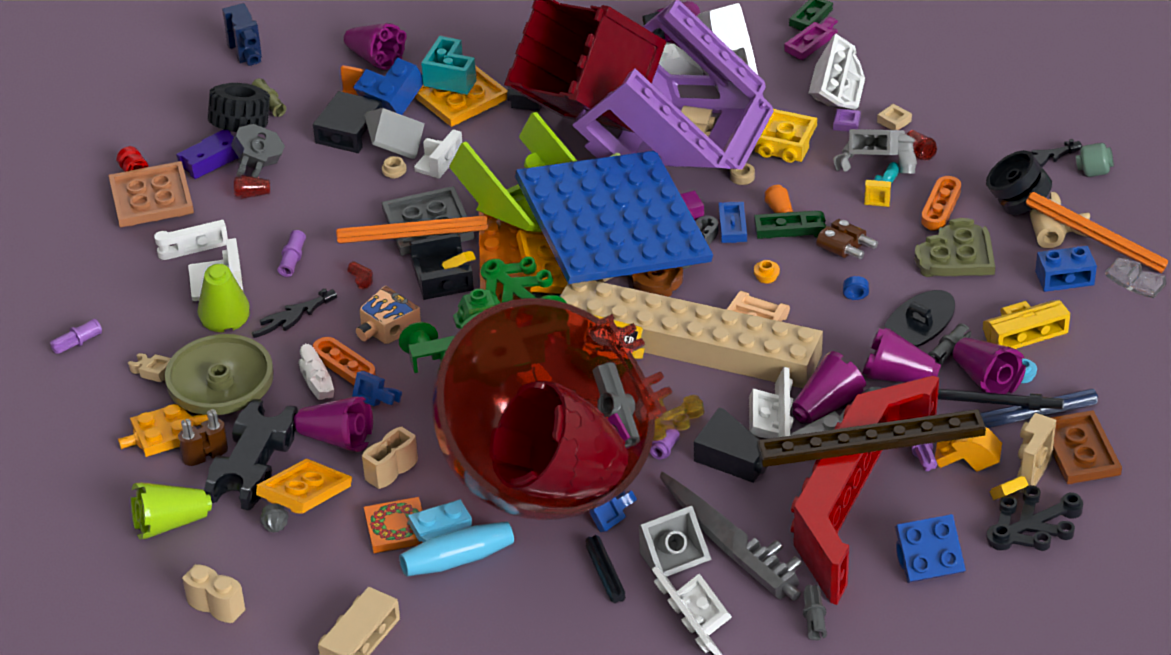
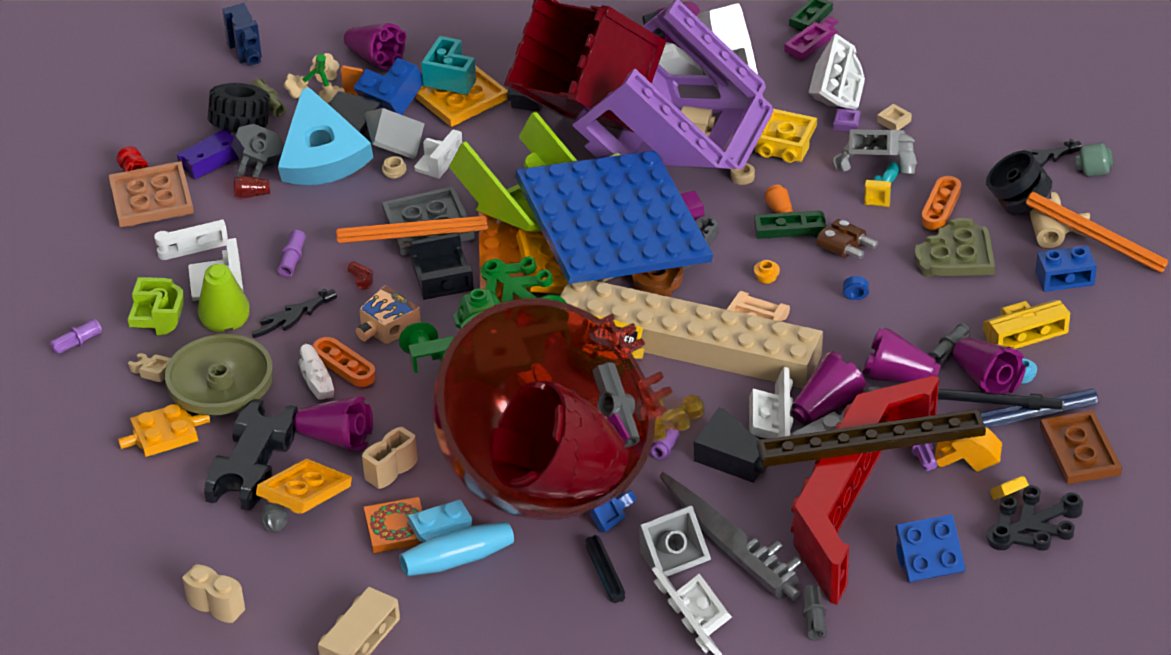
lime cone [131,482,212,540] -> none
reddish brown piece [178,409,228,466] -> none
blue plate [352,371,402,406] -> none
yellow tile [442,251,476,269] -> none
blue plate [719,202,747,243] -> none
black shield [884,290,955,347] -> none
clear red cone [907,130,937,160] -> none
tan plate [1017,413,1056,495] -> none
clear slope [1105,258,1167,298] -> none
none -> lime brick [128,277,184,336]
none -> medium azure piece [278,88,373,185]
none -> tan plant [284,53,345,104]

